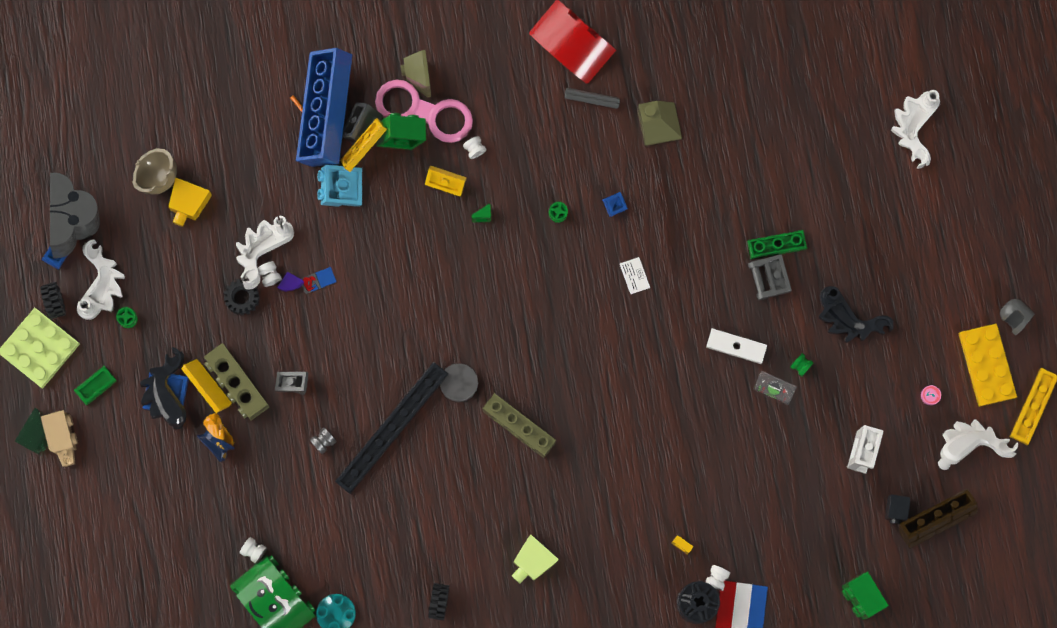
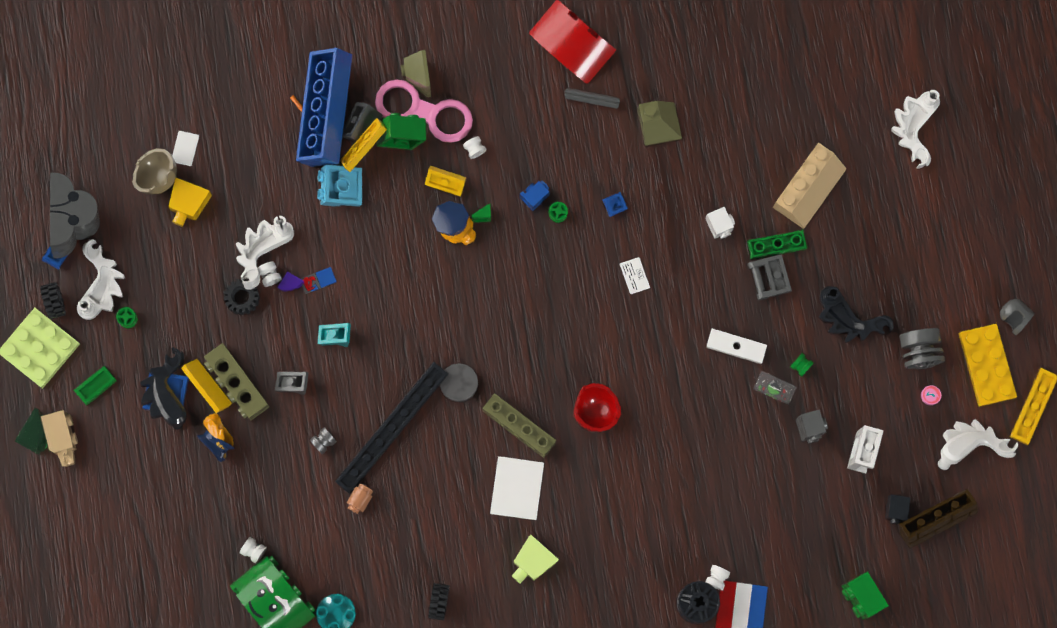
yellow tile [672,535,693,554] -> none
none -> white sticker [172,131,199,166]
none -> teal slope [318,323,351,347]
none -> nougat brick [346,484,373,514]
none -> dark blue piece [432,201,476,245]
none -> white sticker [490,456,544,520]
none -> blue brick [520,181,549,211]
none -> red cylinder [574,383,621,432]
none -> white brick [705,207,735,239]
none -> tan slope [773,143,846,229]
none -> dark grey brick [796,410,828,444]
none -> dark grey wheel [899,328,945,369]

